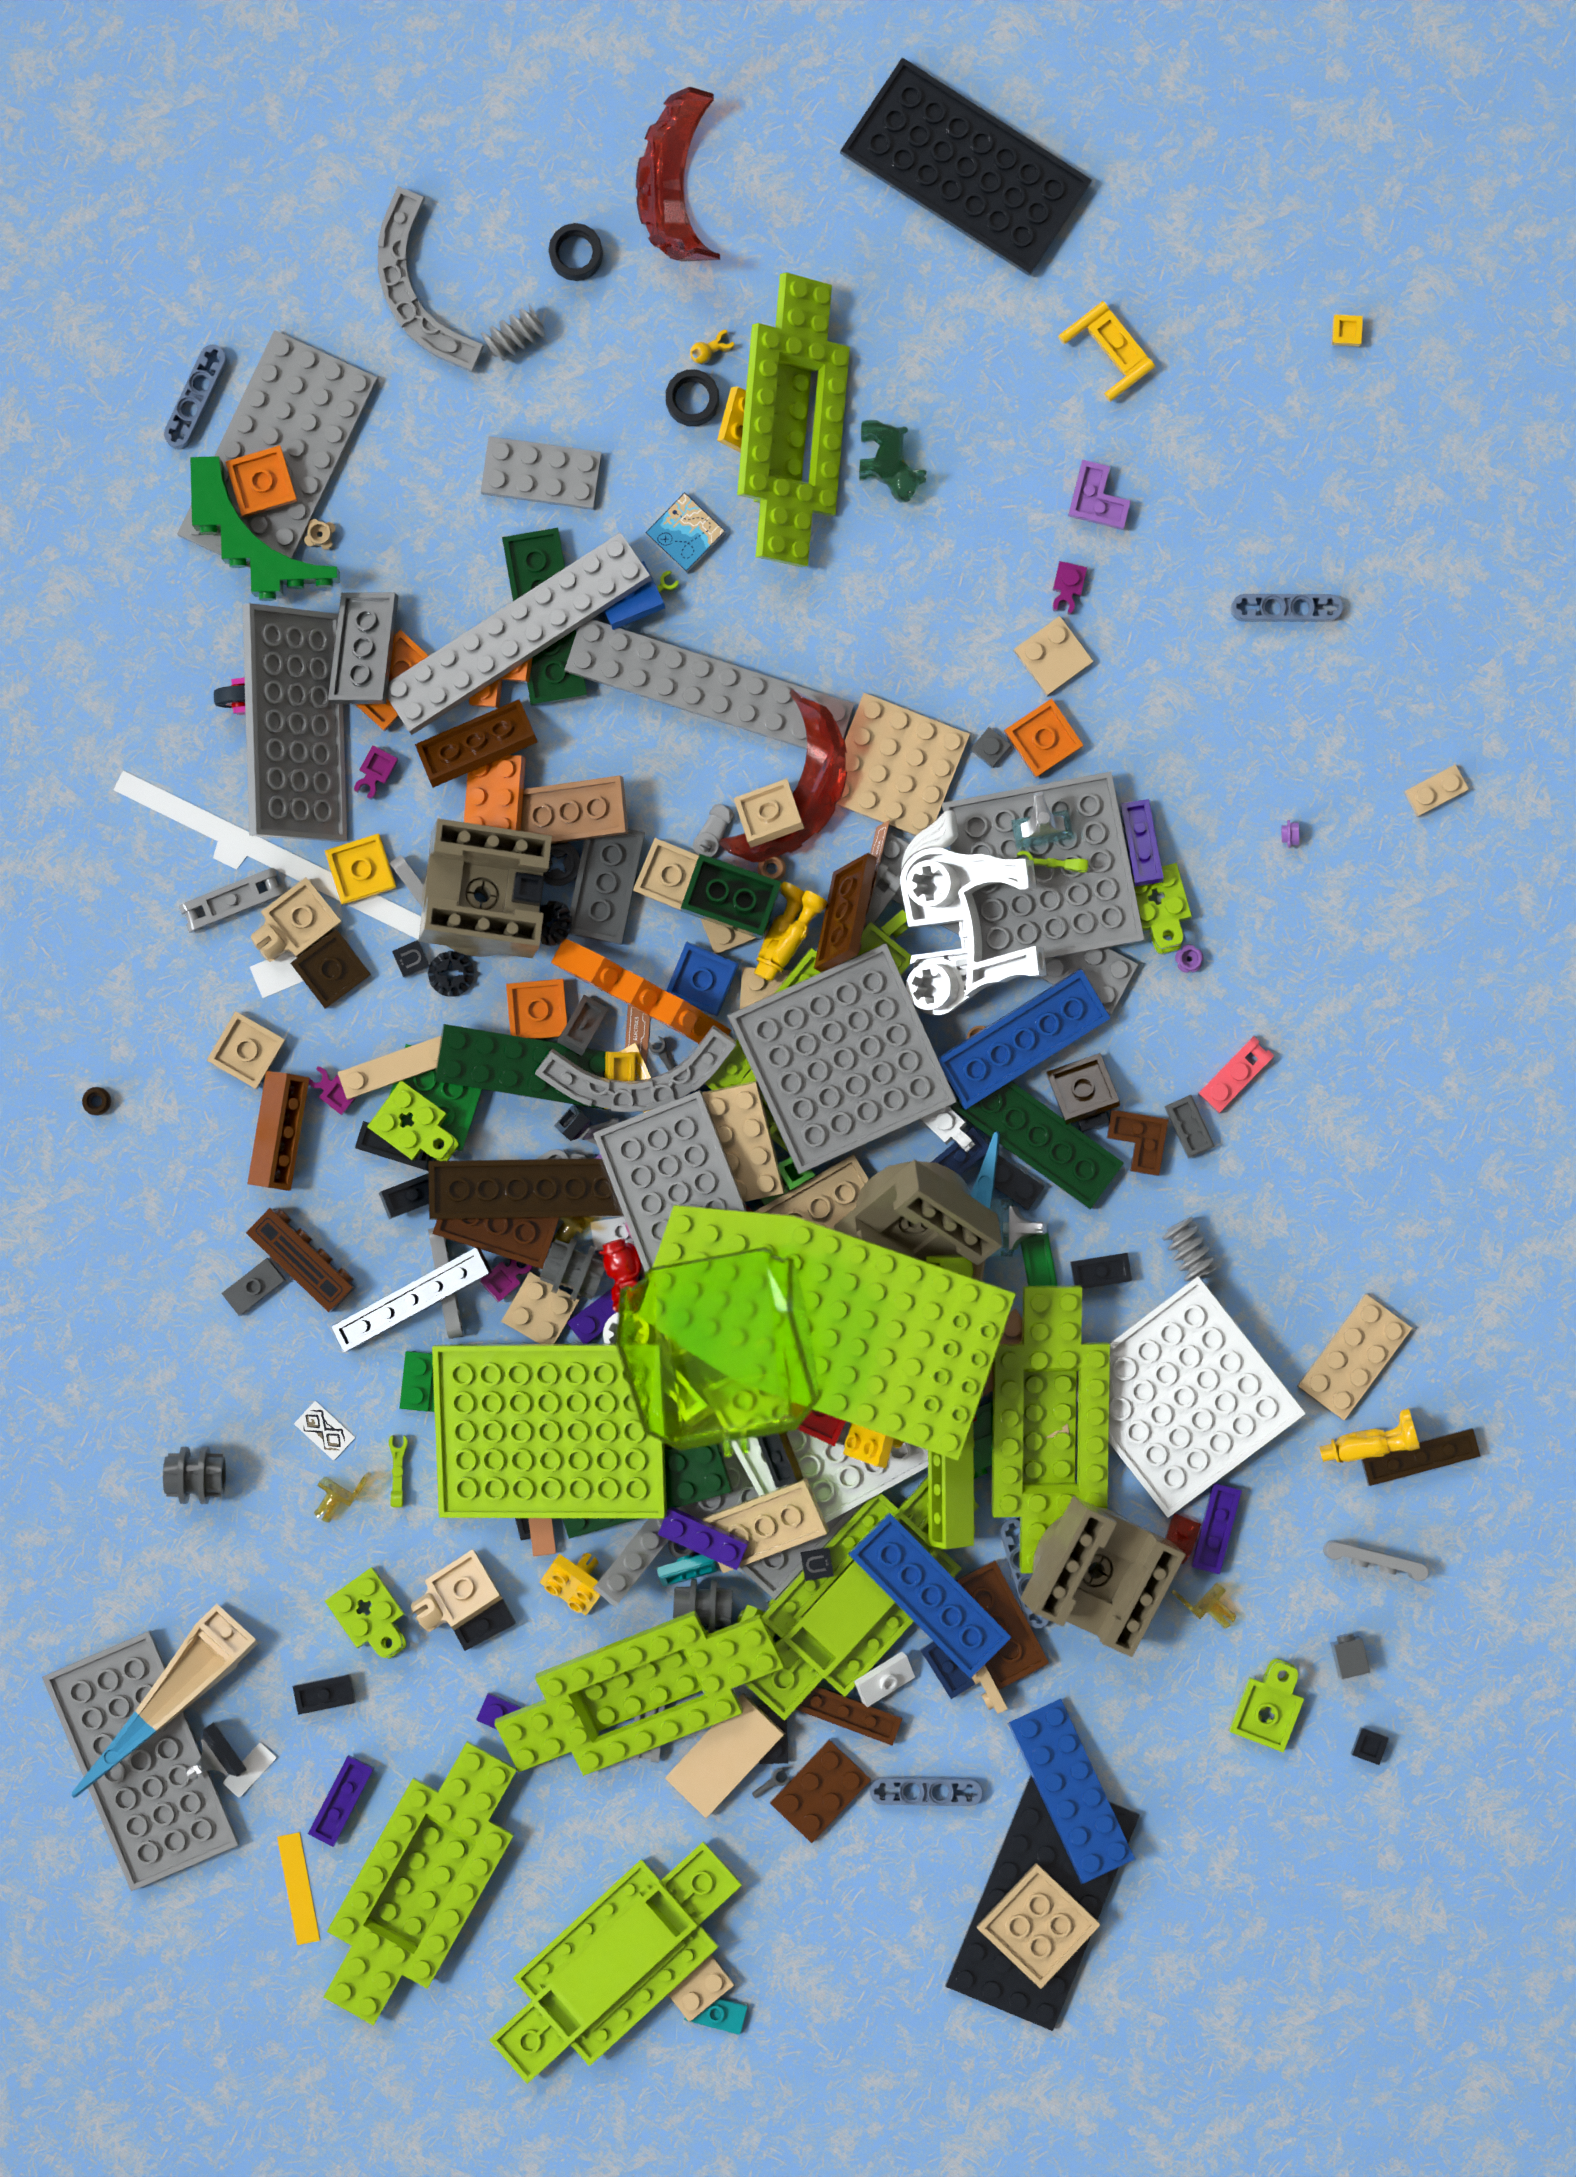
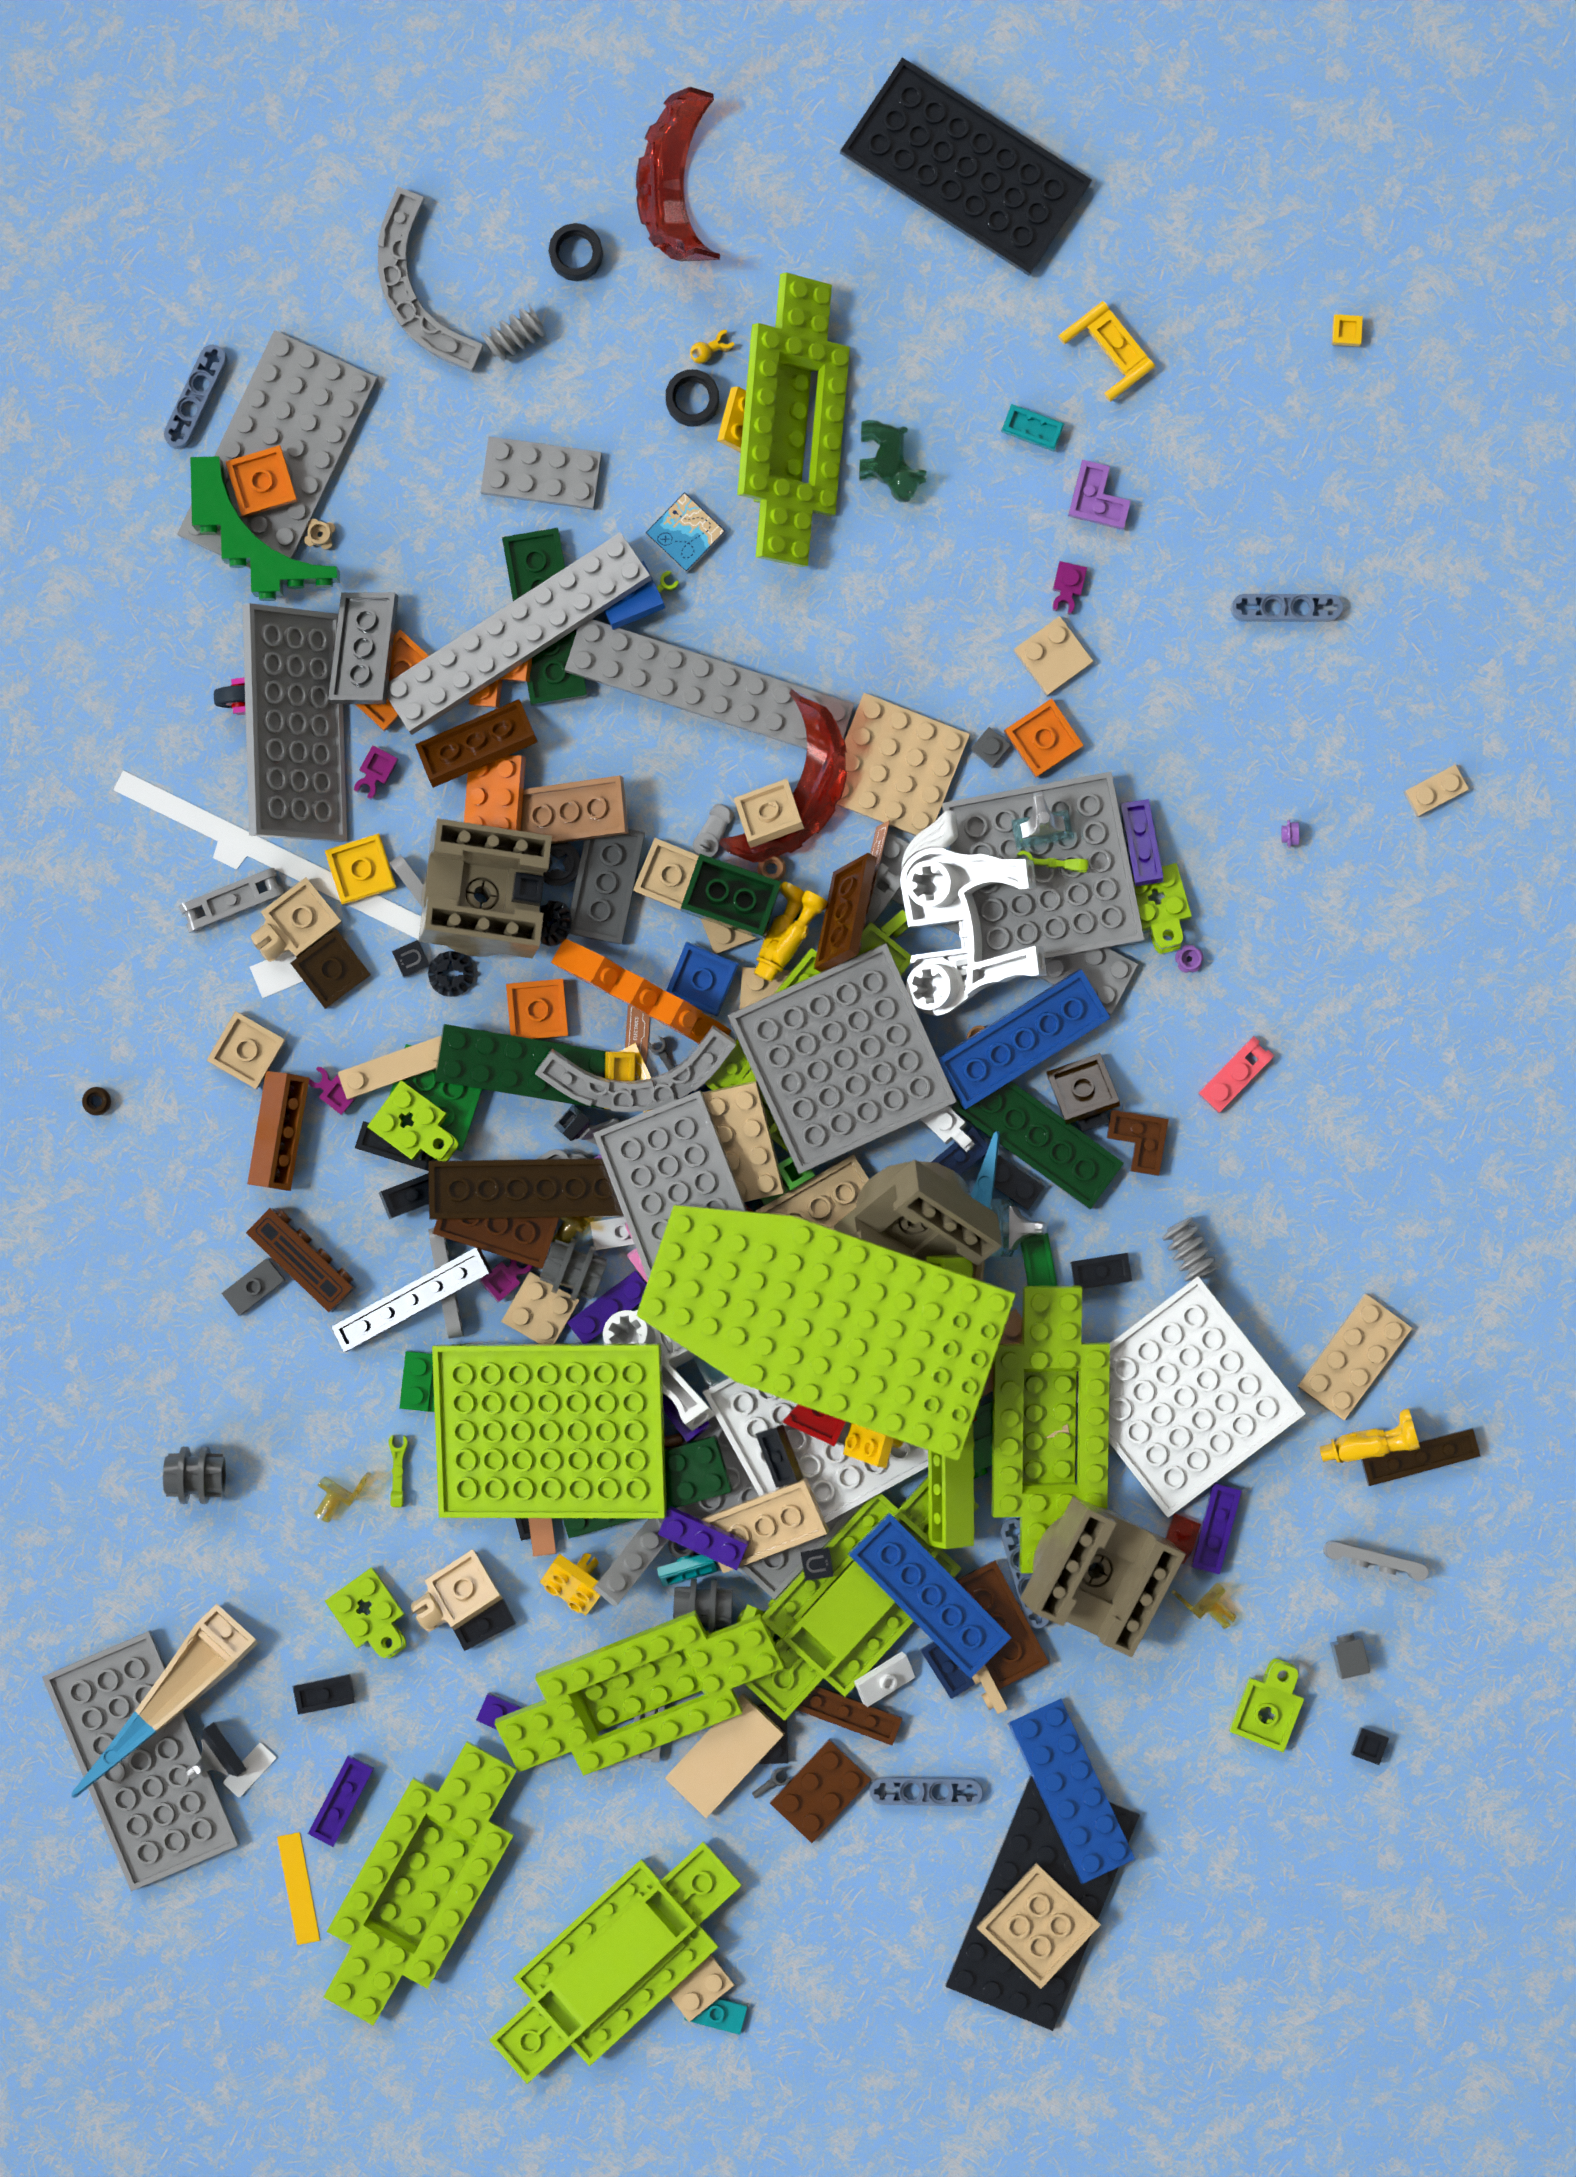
white sticker [294,1401,355,1461] -> none
dark grey plate [557,995,609,1056] -> none
red animal [599,1238,643,1314] -> none
clear neon green windscreen [616,1247,818,1456] -> none
dark grey plate [1164,1095,1215,1159] -> none
none -> teal plate [1001,404,1065,452]

